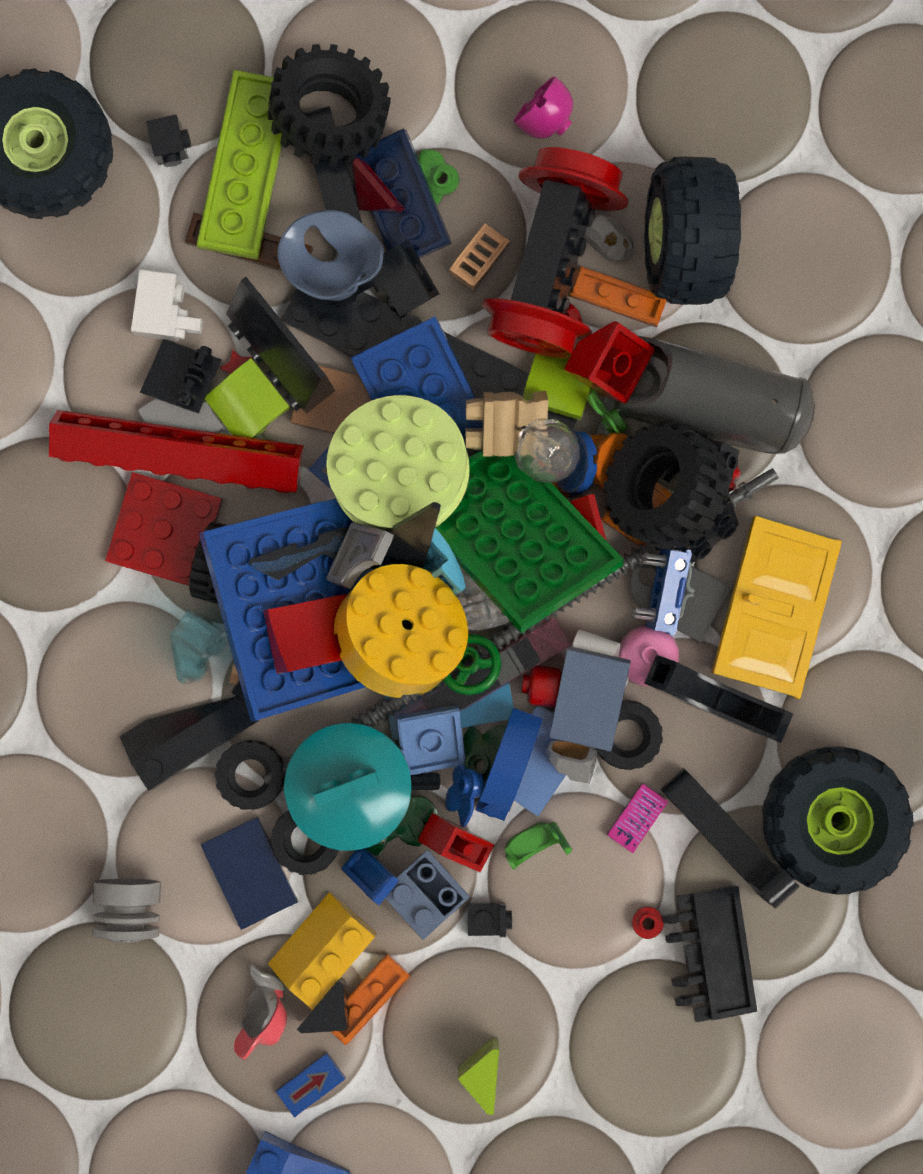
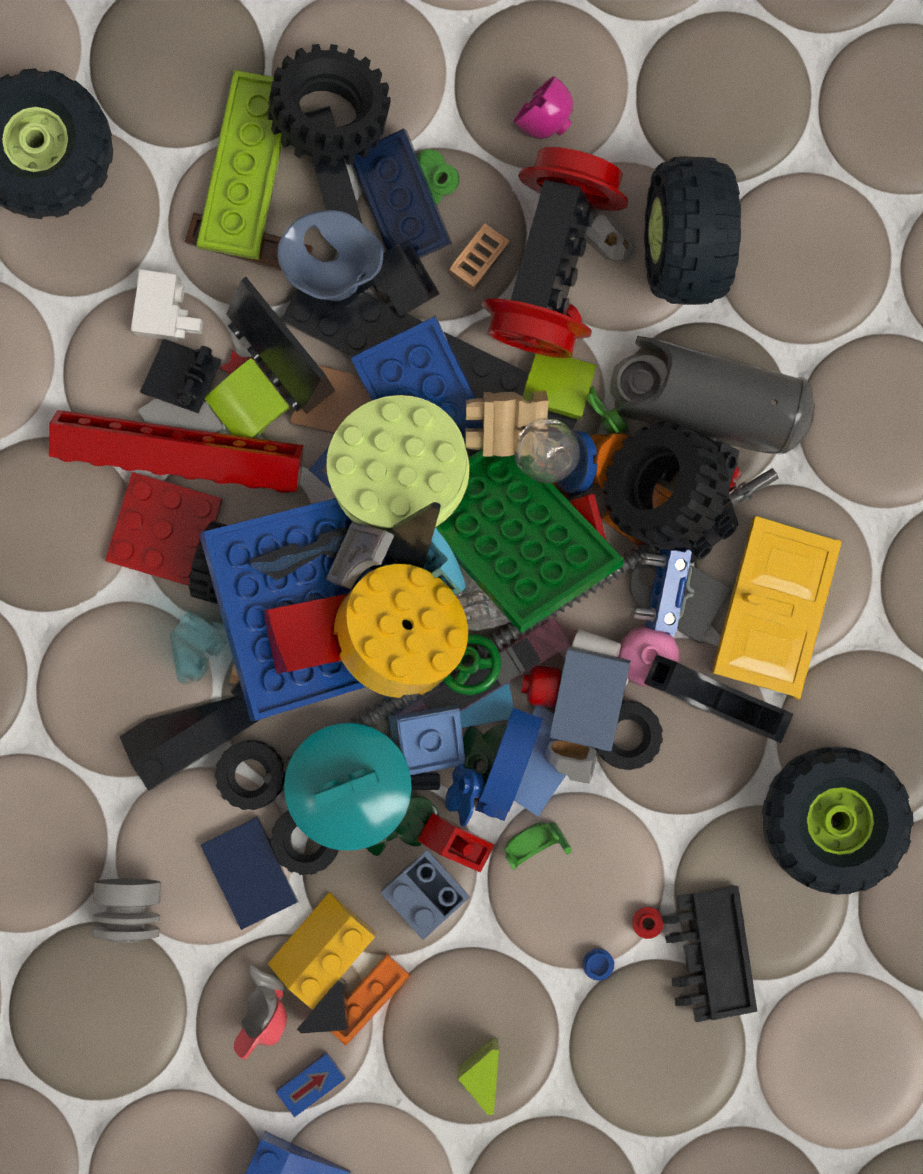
black brick [146,114,192,167] -> none
blue tile [341,848,399,905] -> none
dark red slope [353,158,405,213] -> none
black bracket [467,902,512,937] -> none
red slope [564,321,655,404] -> none
orange tile [570,266,666,328] -> none
dark pink tile [606,784,668,853] -> none
black beam [661,768,799,909] -> none
none -> blue plate [582,948,614,981]

